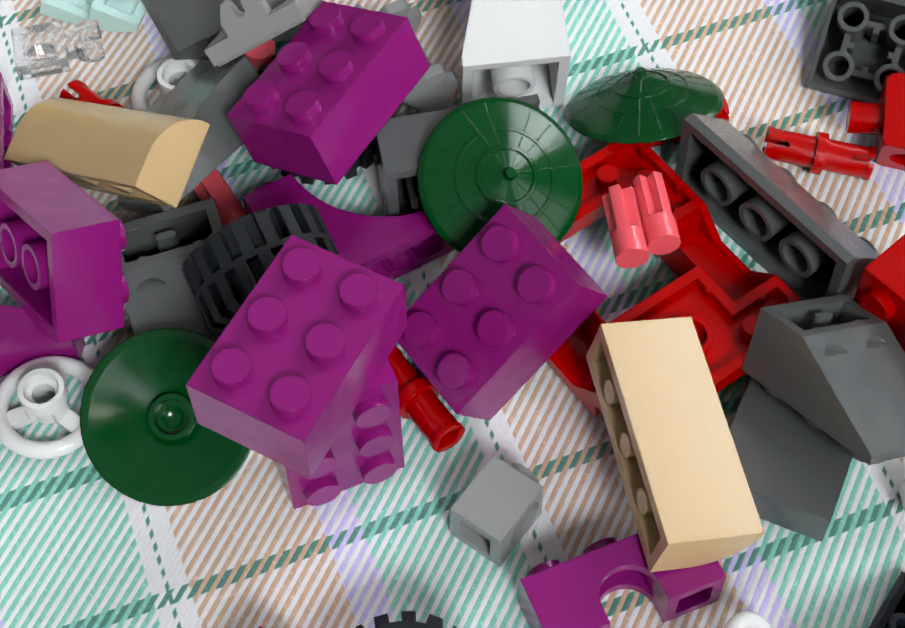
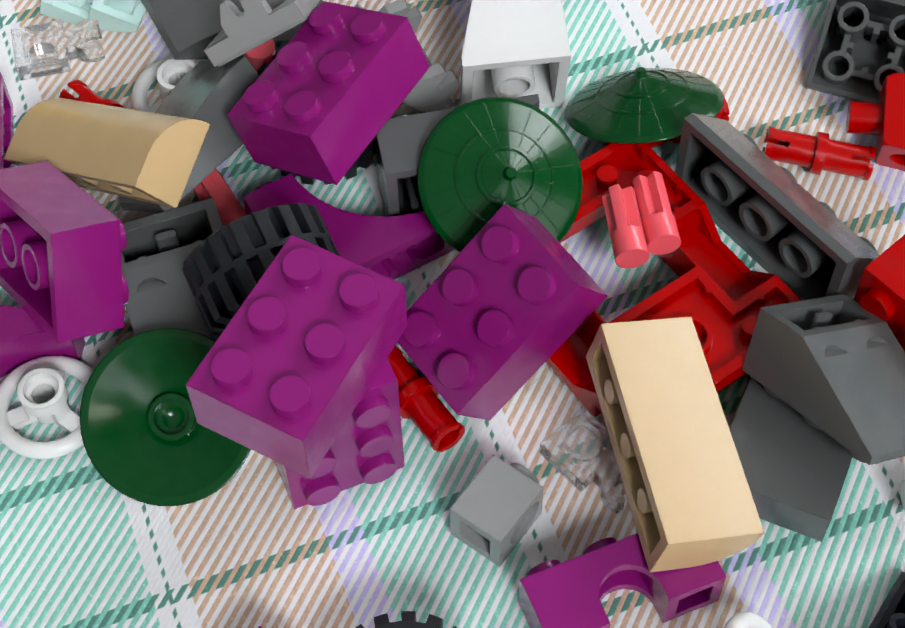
none -> clear plate [540,407,625,514]

